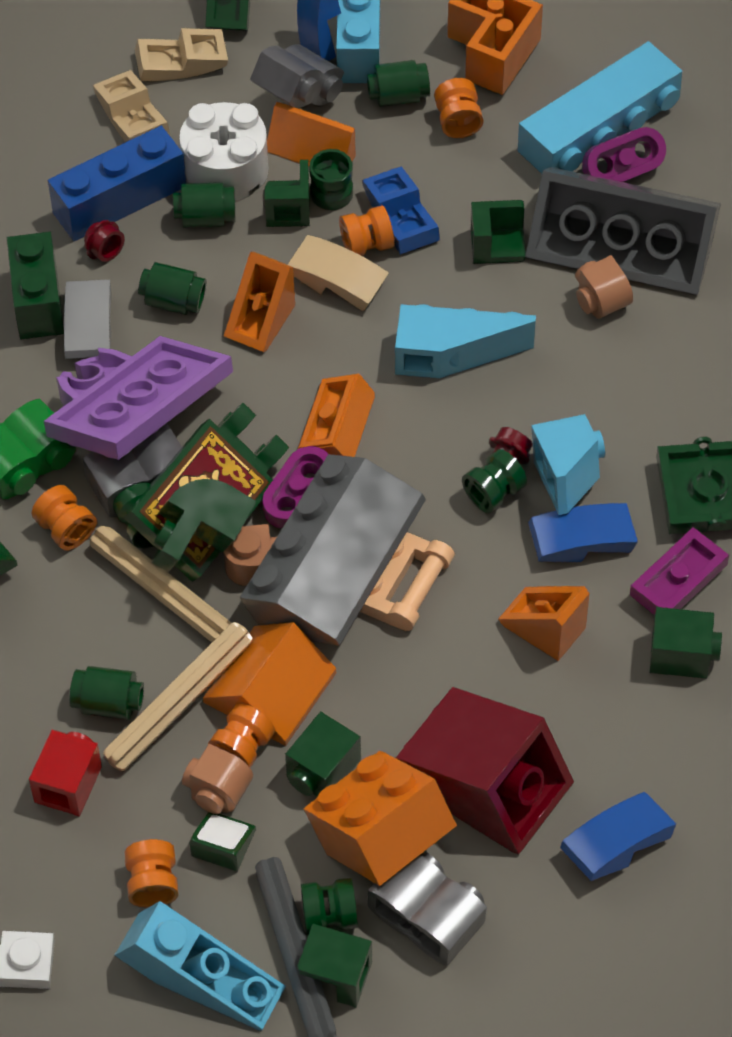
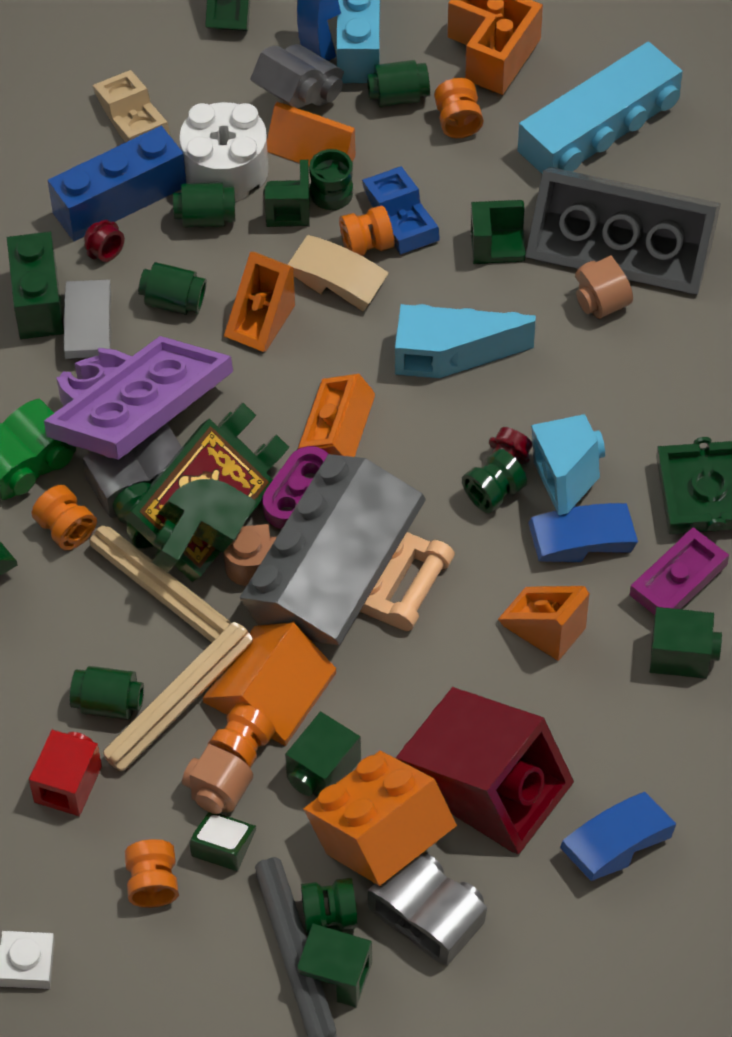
medium azure slope [114,901,286,1031] -> none
tan slope [135,28,228,81] -> none
magenta plate [582,127,666,182] -> none

